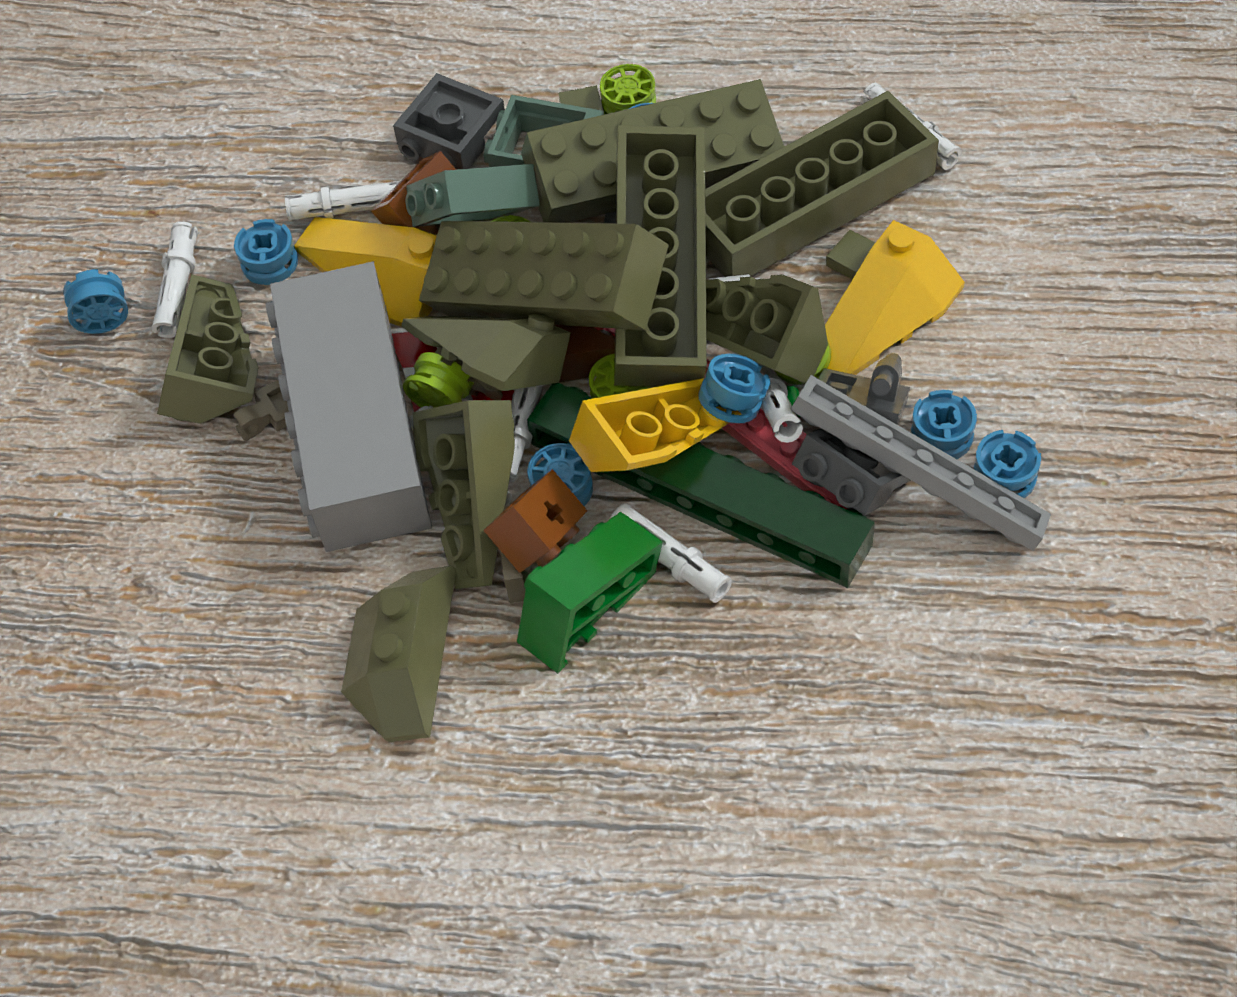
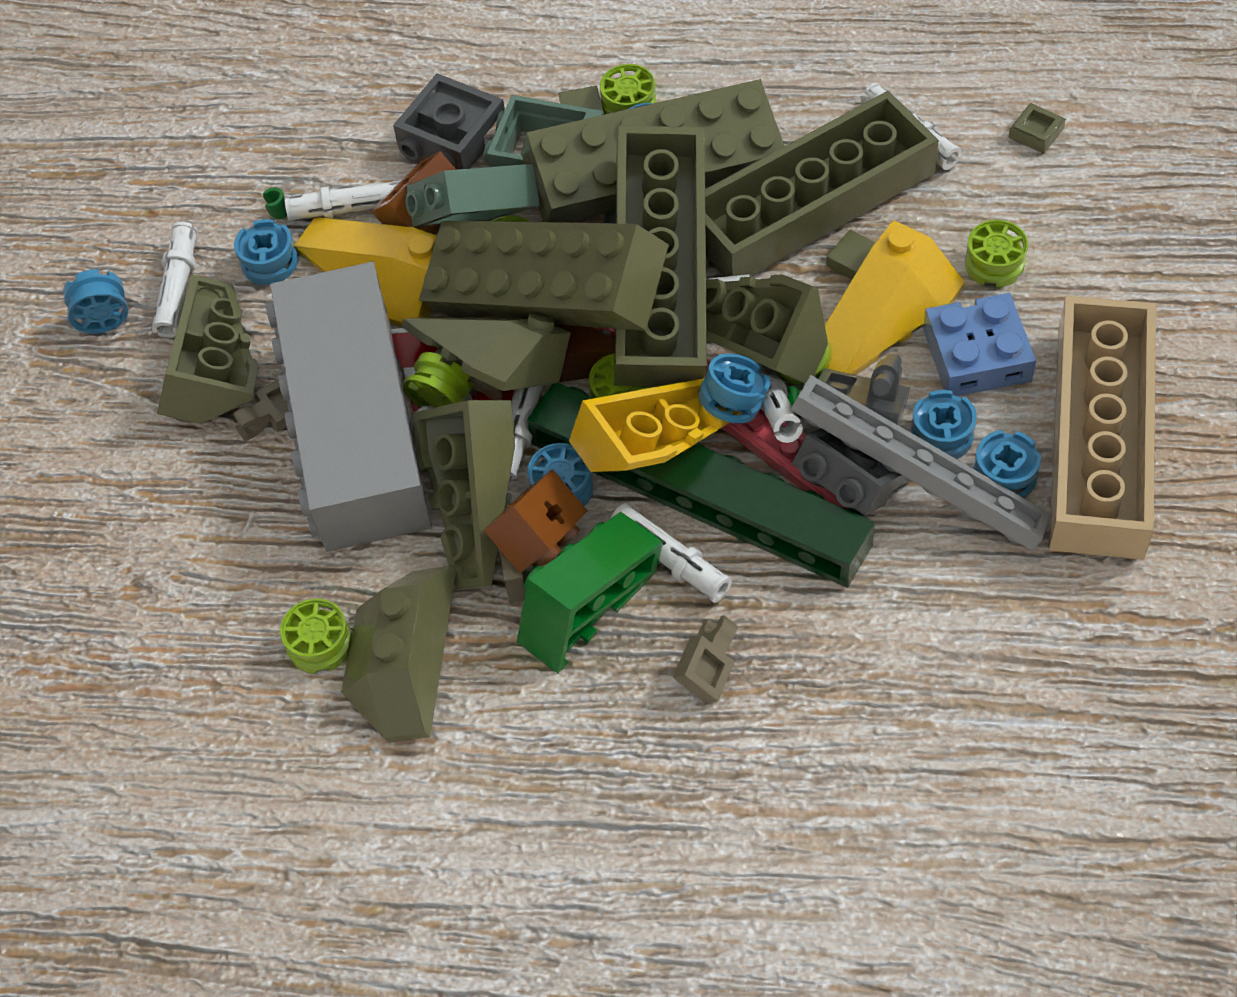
none -> green hand [263,187,287,219]
none -> lime wheel [280,598,351,674]
none -> dark tan plate [673,615,737,704]
none -> medium blue piece [923,293,1036,396]
none -> lime wheel [965,220,1028,288]
none -> olive tile [1009,103,1066,154]
none -> tan brick [1049,296,1156,560]

